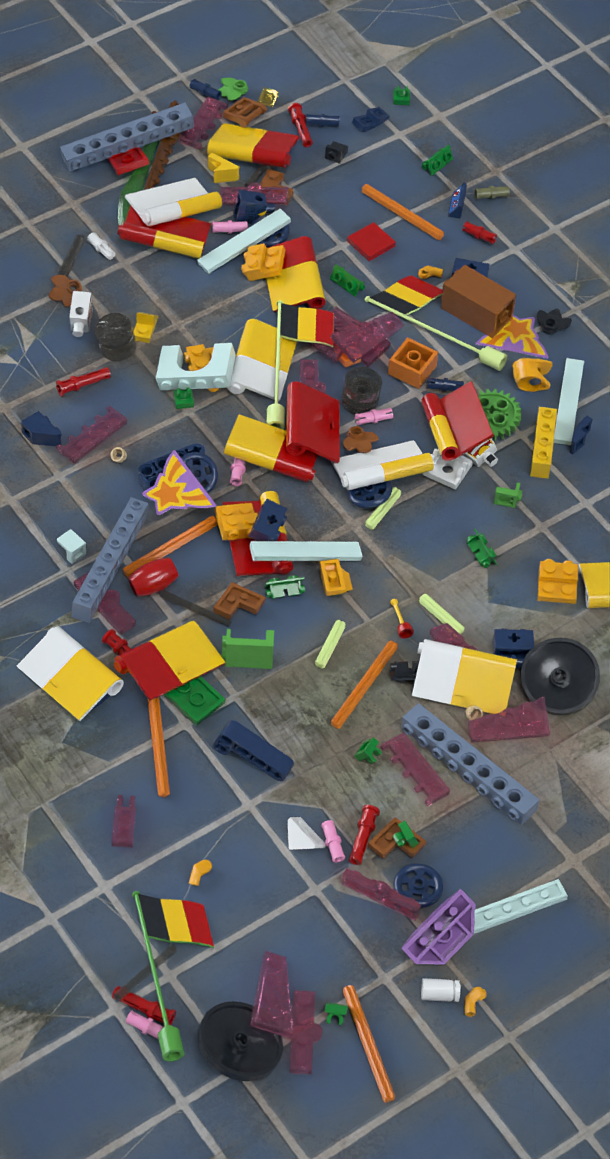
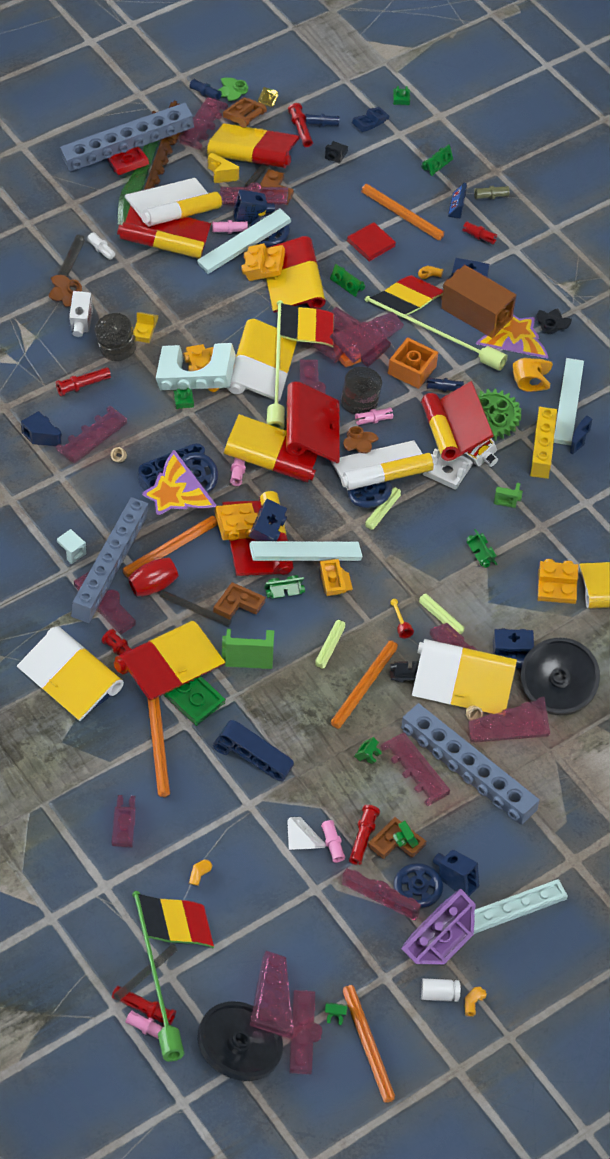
none -> dark blue torso [433,850,479,897]

